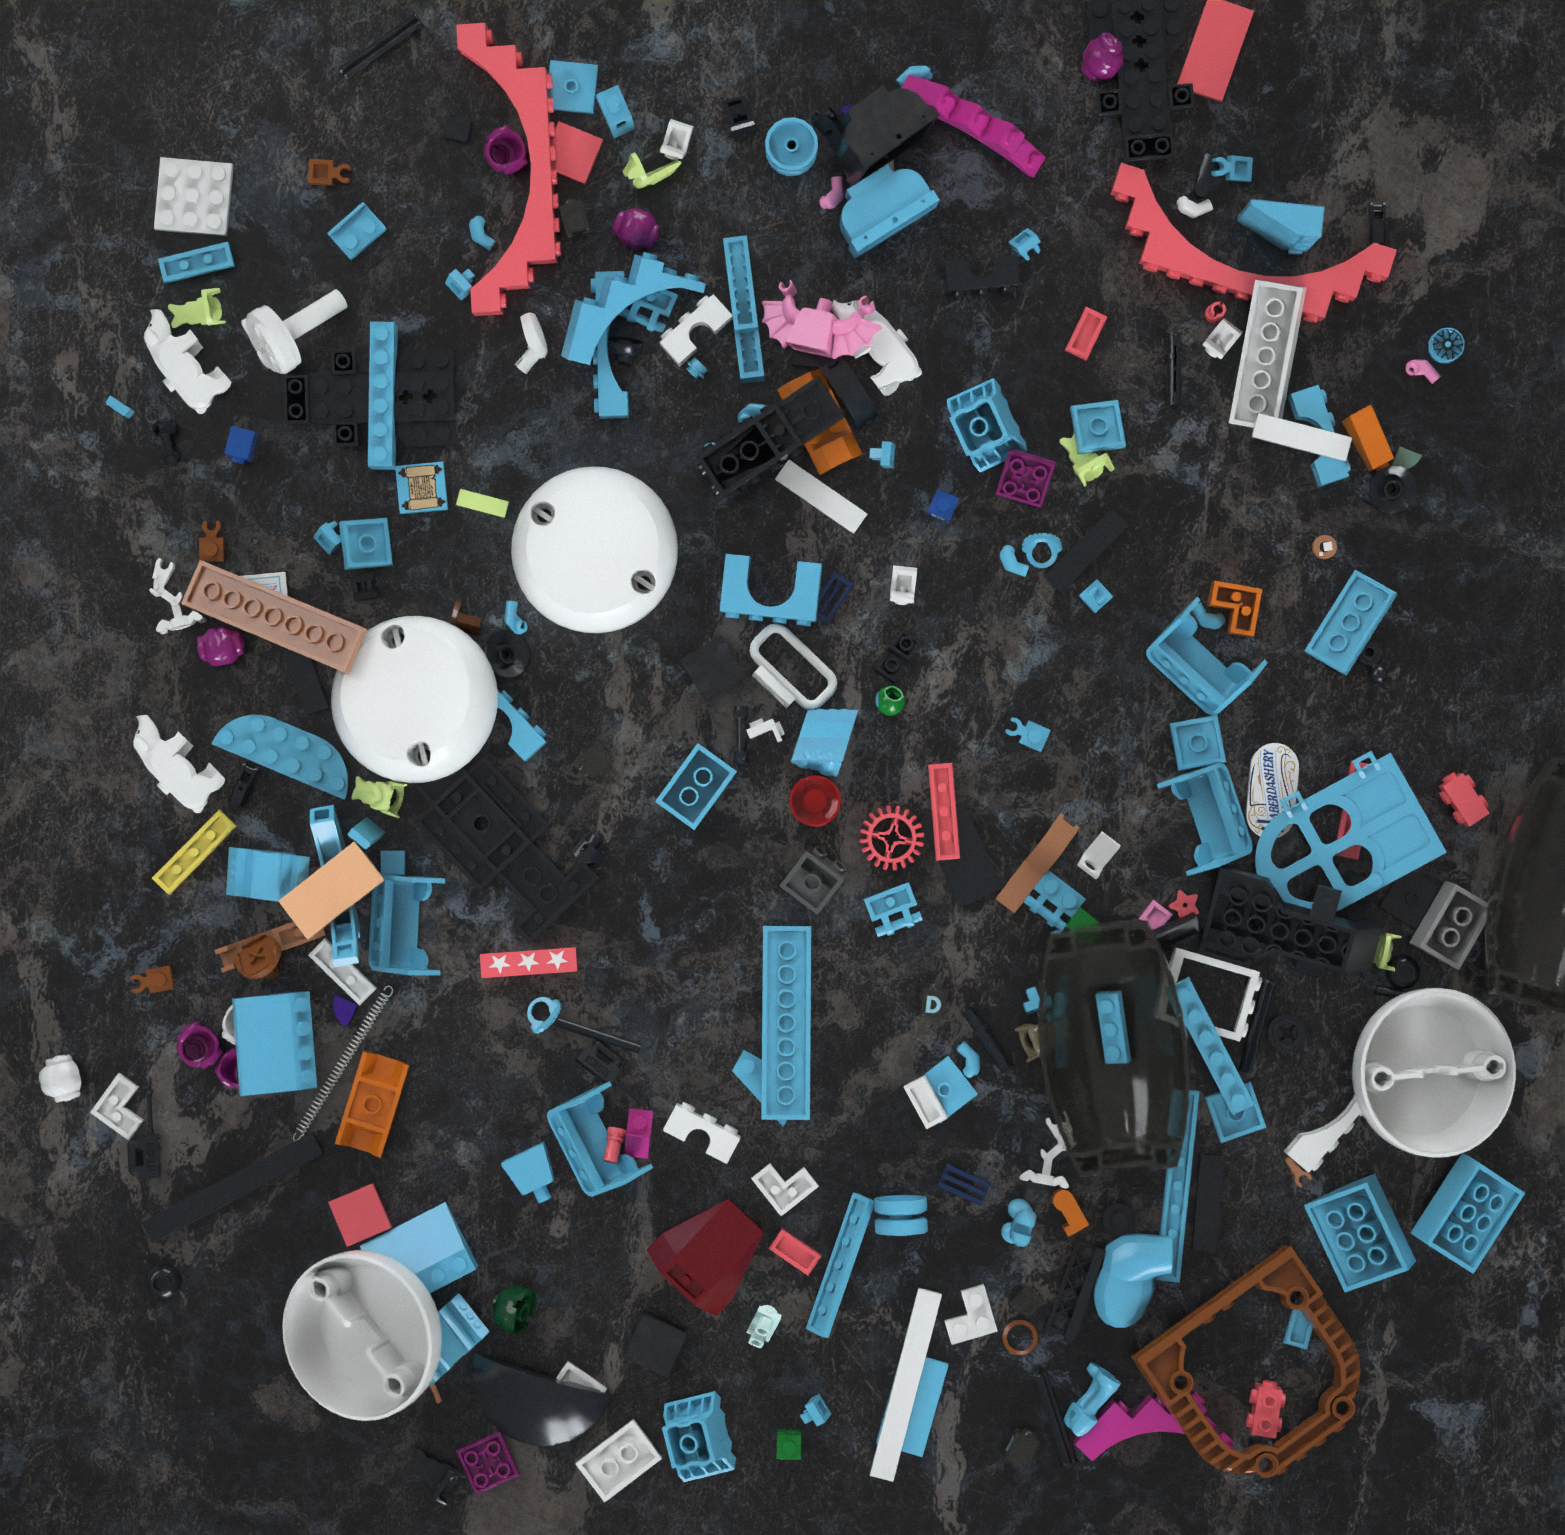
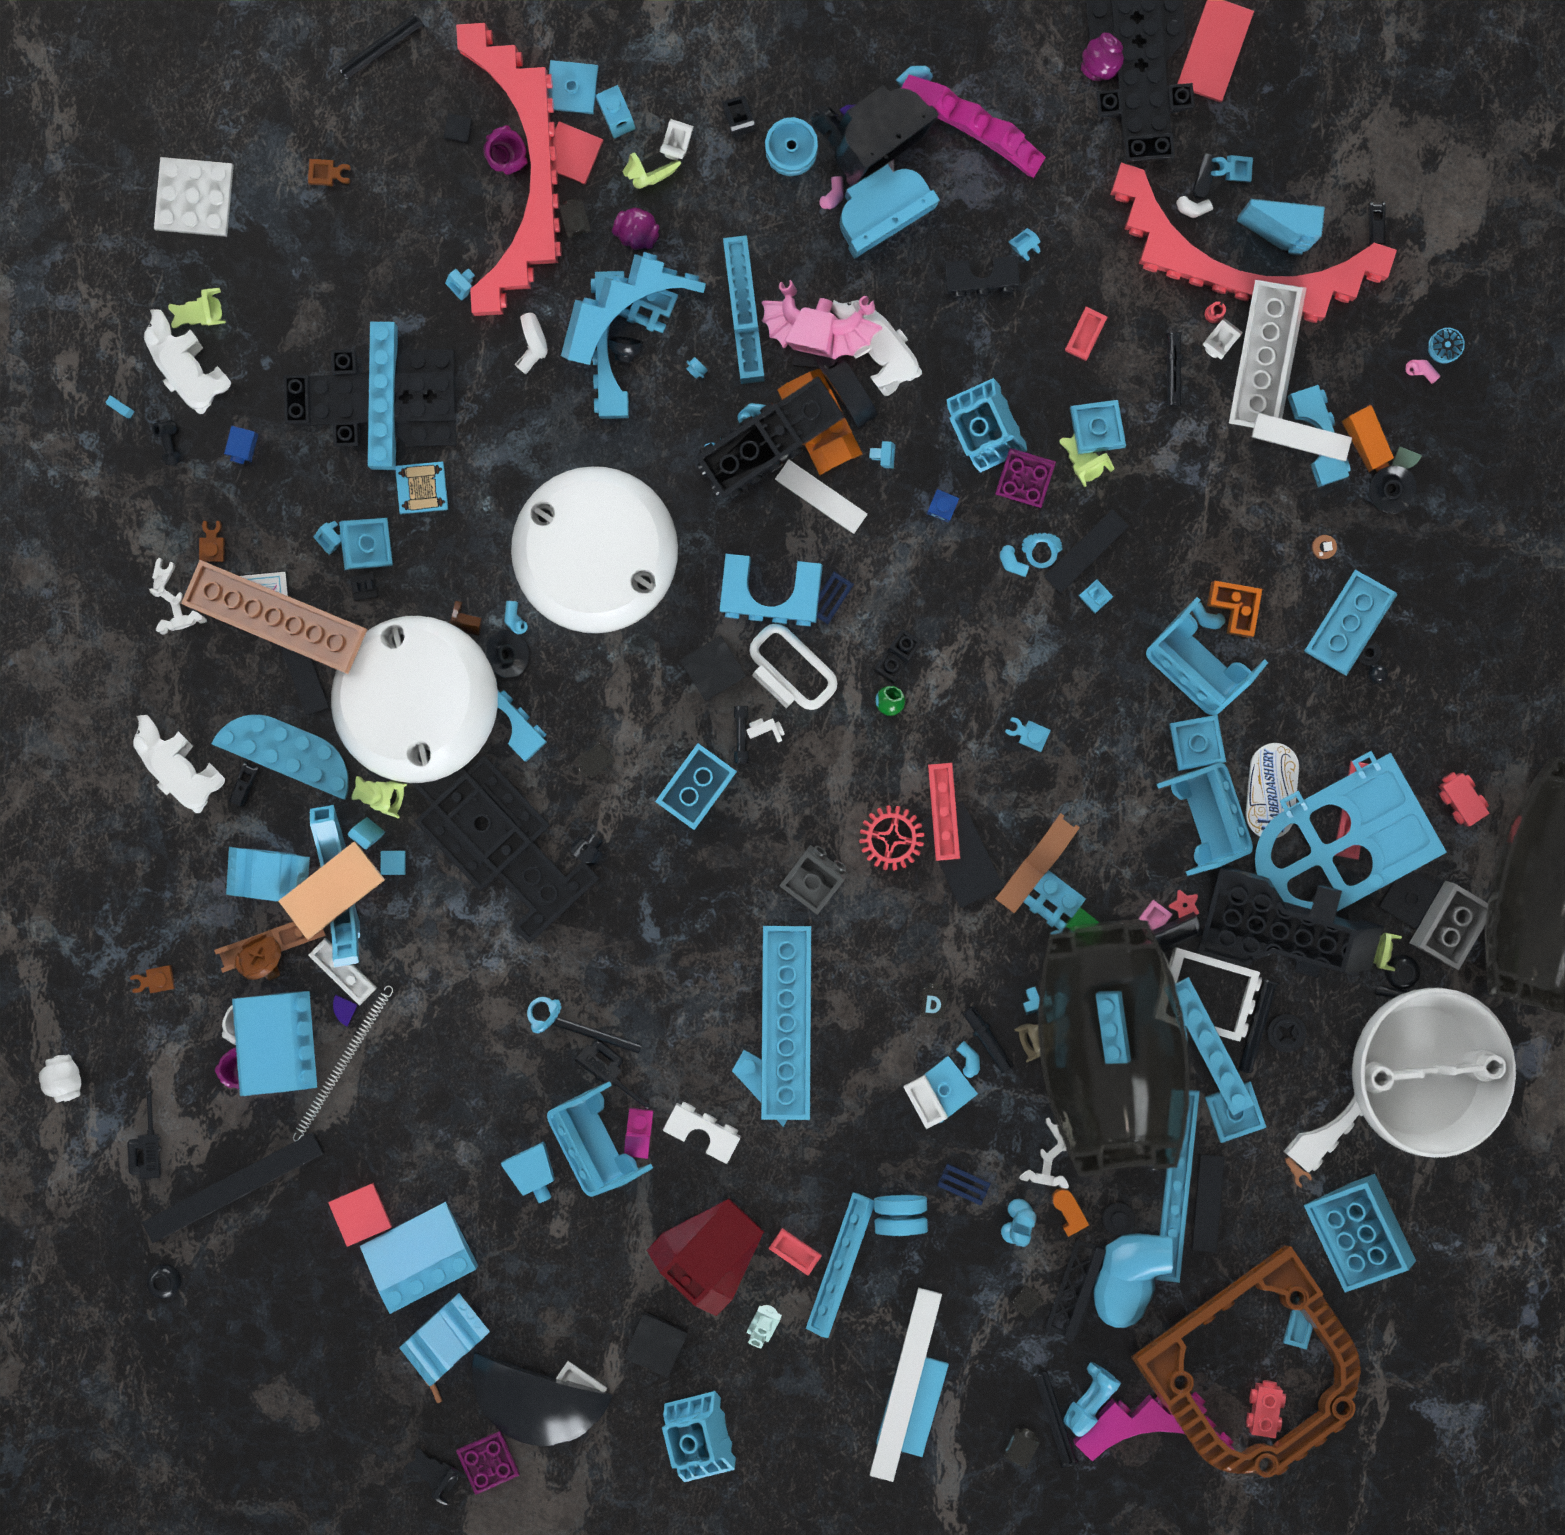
white tile [90,1073,144,1140] -> none
light yellow tile [152,810,237,895] -> none
medium azure plate [158,242,235,284] -> none
magenta hair [176,1021,223,1069] -> none
magenta hair [197,626,245,666] -> none
white piece [241,289,347,374] -> none
white cylinder [282,1250,442,1421] -> none
medium azure plate [327,202,387,261] -> none
orange piece [335,1051,410,1158] -> none
medium azure windscreen [368,875,445,975] -> none
yellowish green sticker [456,489,509,518] -> none
medium azure arm [469,216,496,251] -> none
coral tile [480,947,578,978] -> none
dark green cylinder [492,1285,536,1336] -> none
white plate [576,1419,662,1502] -> none
coral pin [603,1127,627,1164] -> none
white arch [660,294,733,367] -> none
white plate [751,1163,819,1216] -> none
green brick [777,1430,801,1460] -> none
red wheel [790,775,841,826] -> none
medium azure slope [791,709,858,777] -> none
medium azure tile [800,1394,831,1426] -> none
medium azure plate [864,882,923,937] -> none
white bracket [890,565,917,605] -> none
white plate [944,1284,998,1345] -> none
dark orange piece [1002,1320,1038,1355] -> none
white bracket [1077,832,1120,879] -> none
medium azure slope [1411,1153,1525,1274] -> none

